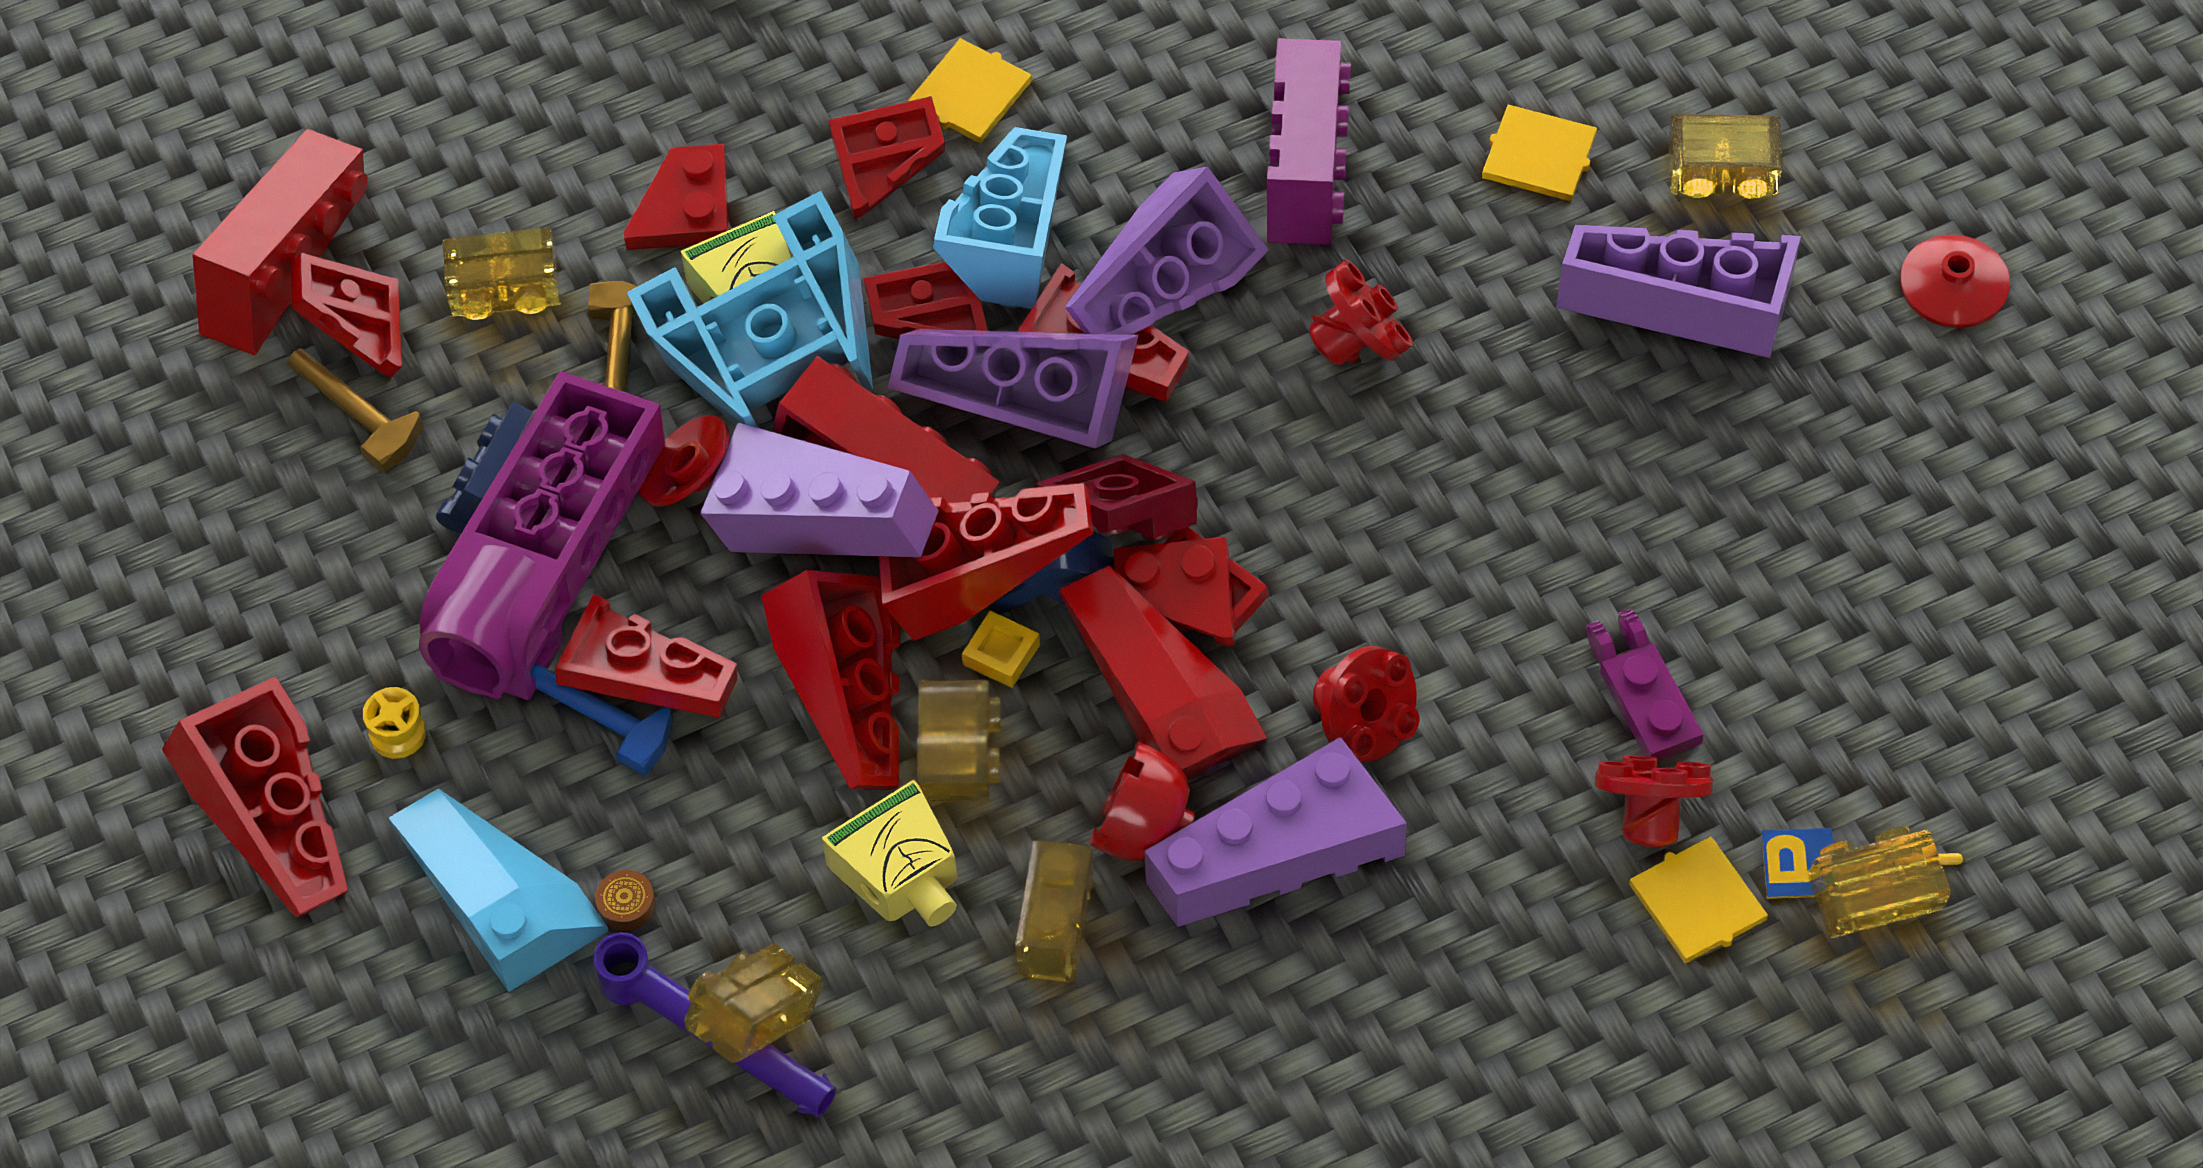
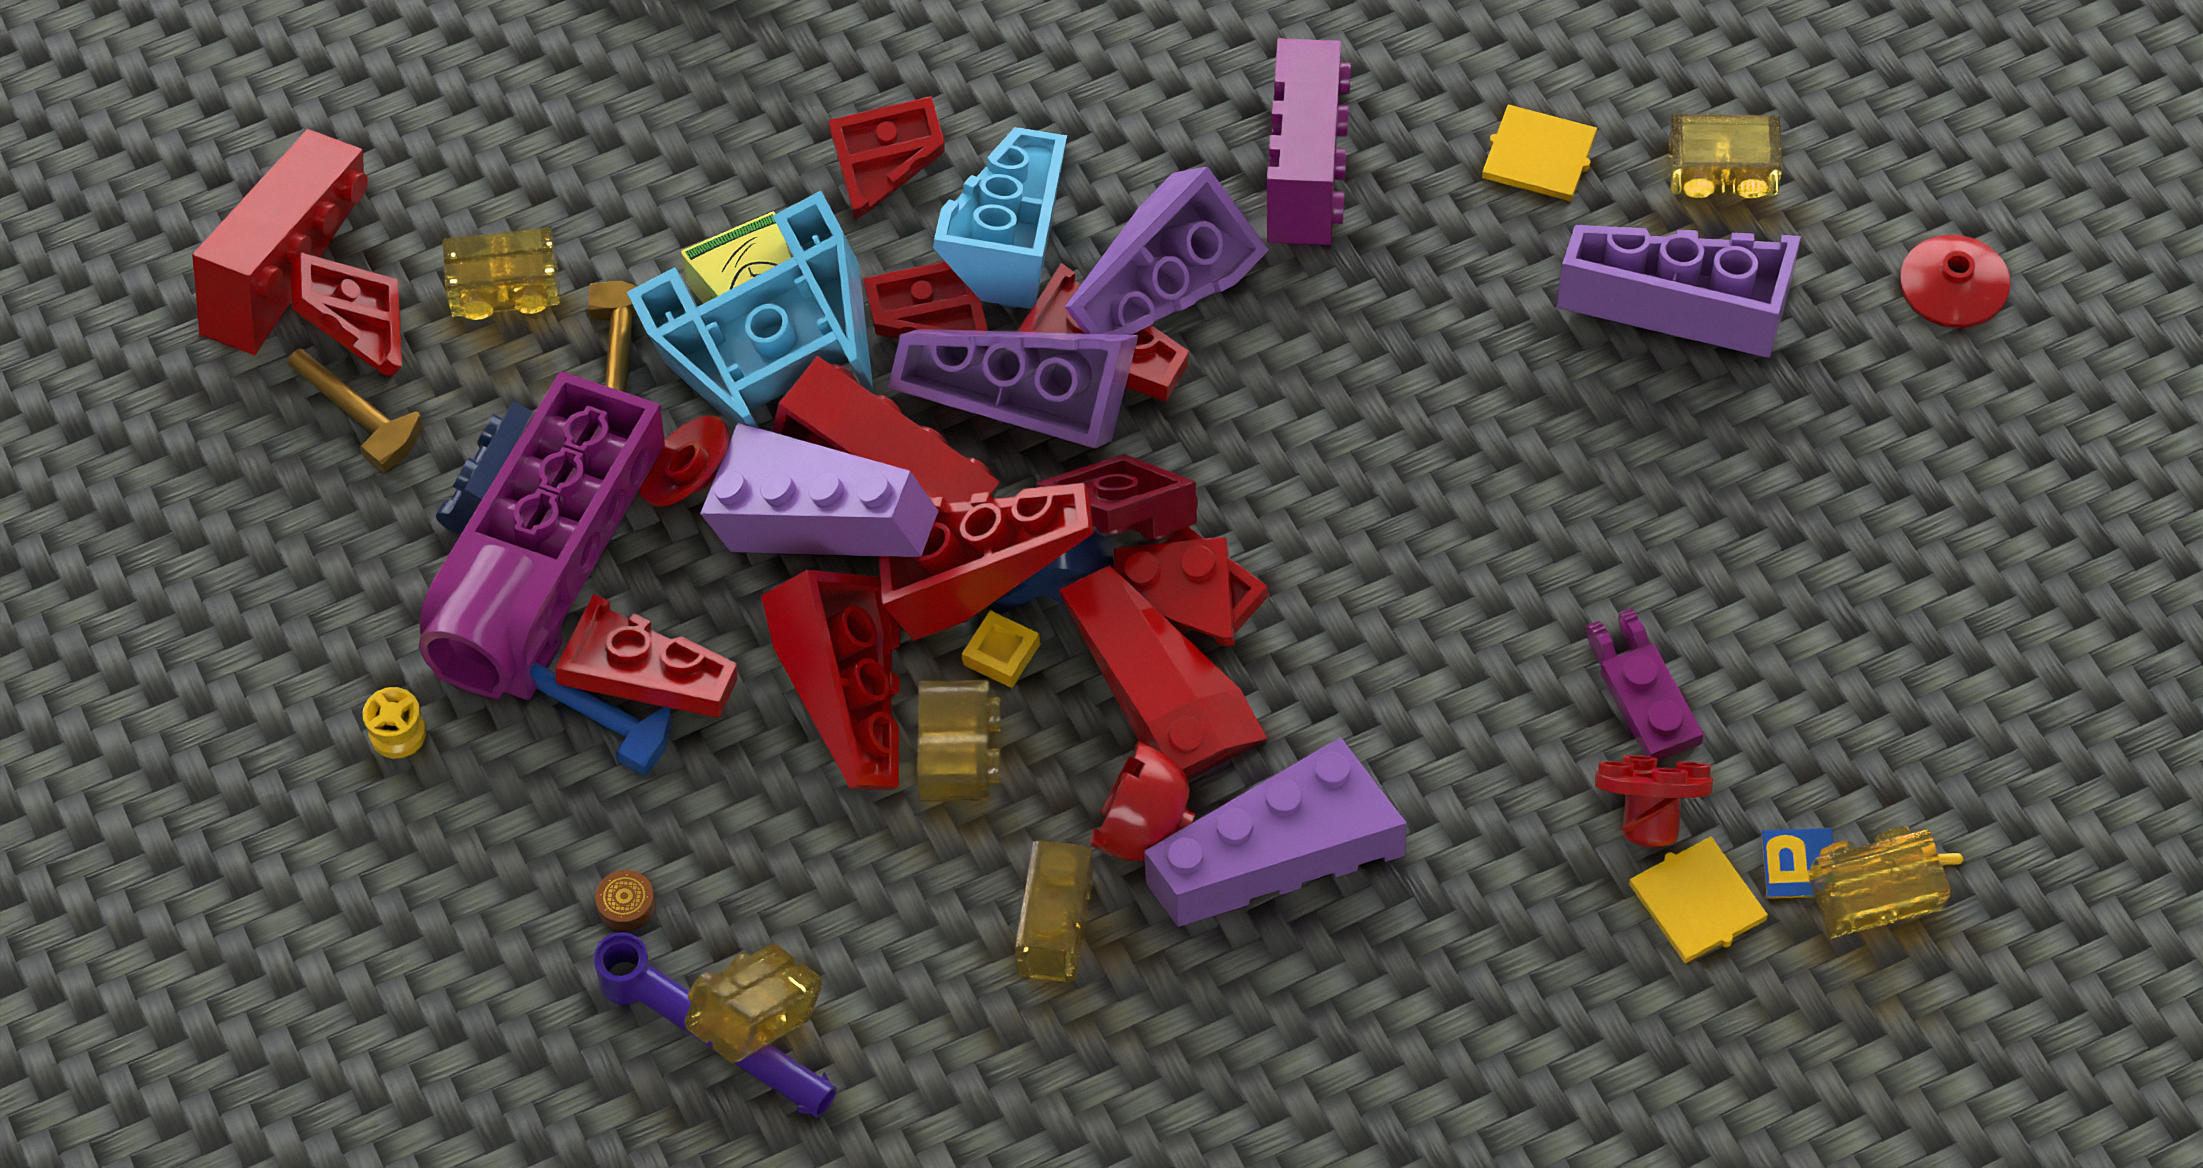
red wedge [162,676,348,918] -> none
medium azure wedge [389,788,609,992] -> none
red wing [624,144,729,250] -> none
light yellow torso [822,780,957,927] -> none
yellow piece [908,38,1032,144] -> none
red plate [1309,259,1413,365] -> none
red plate [1313,646,1420,762] -> none

